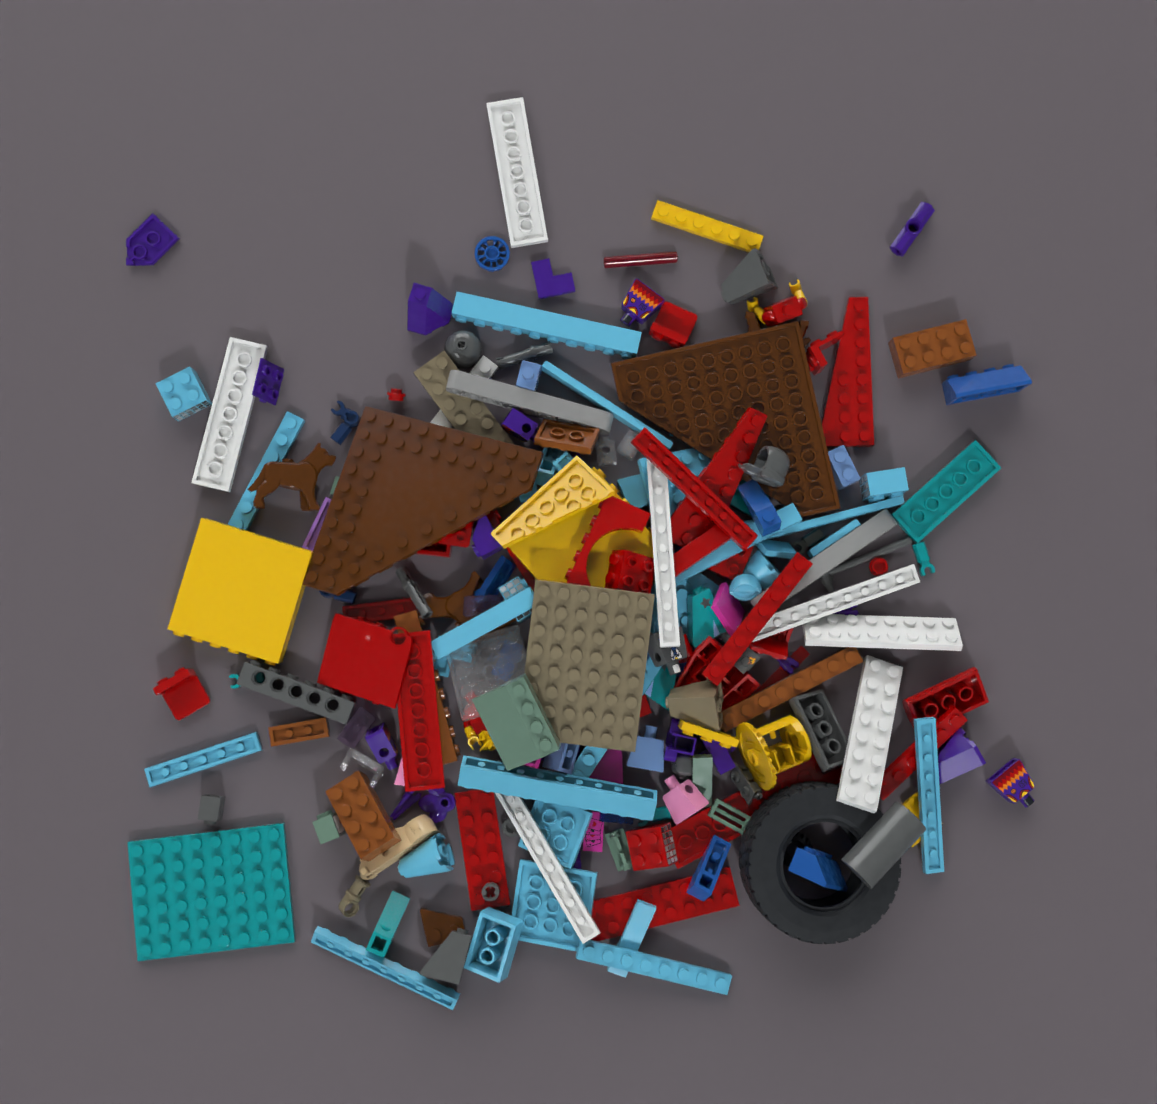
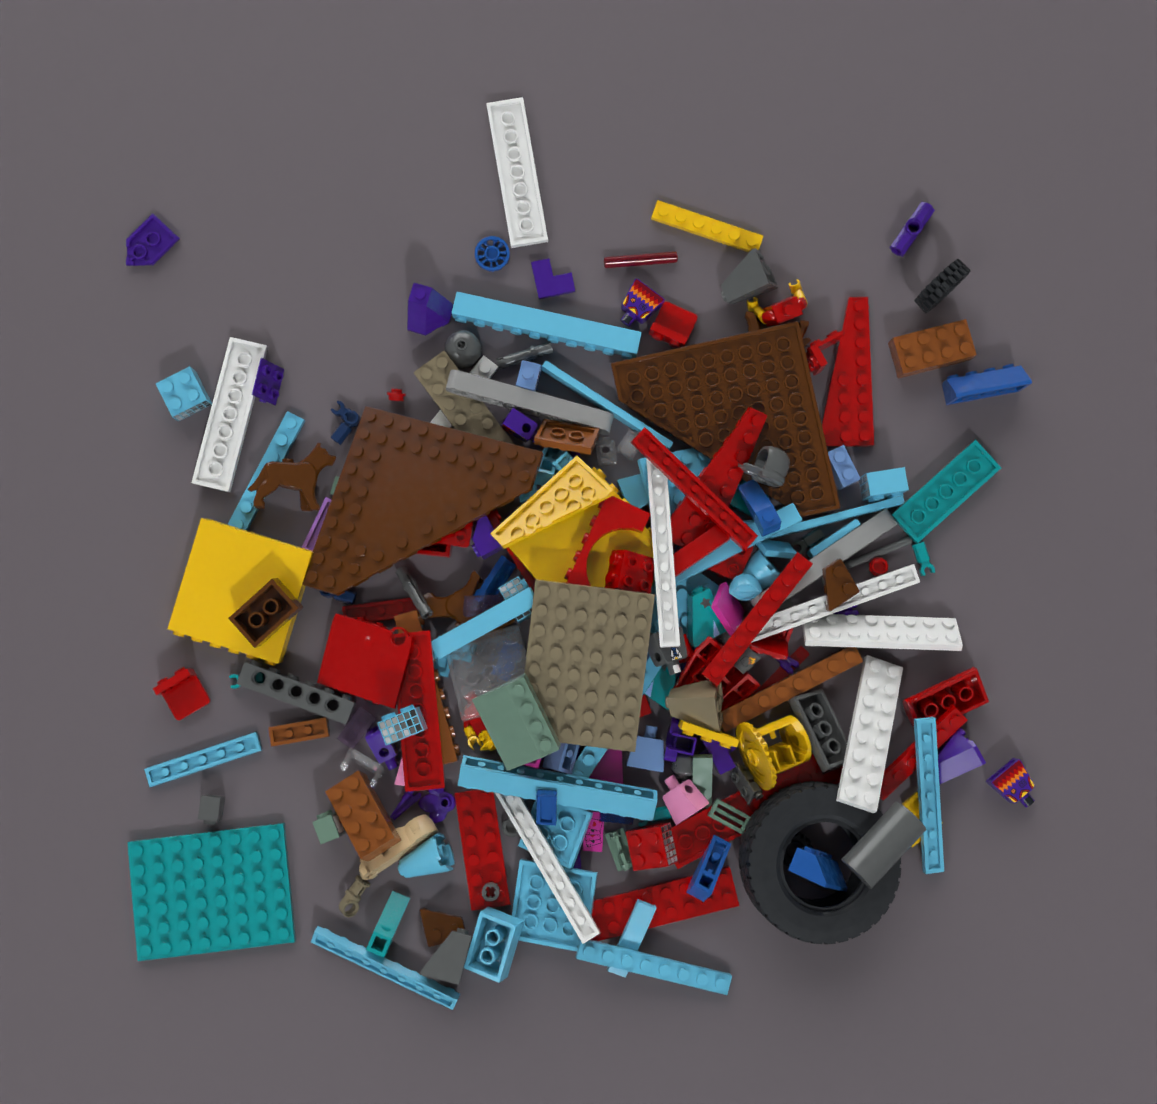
none -> reddish brown brick [228,578,304,648]
none -> brick [377,705,428,745]
none -> blue tile [536,790,557,826]
none -> reddish brown wing [822,559,860,612]
none -> black tyre [914,258,971,313]

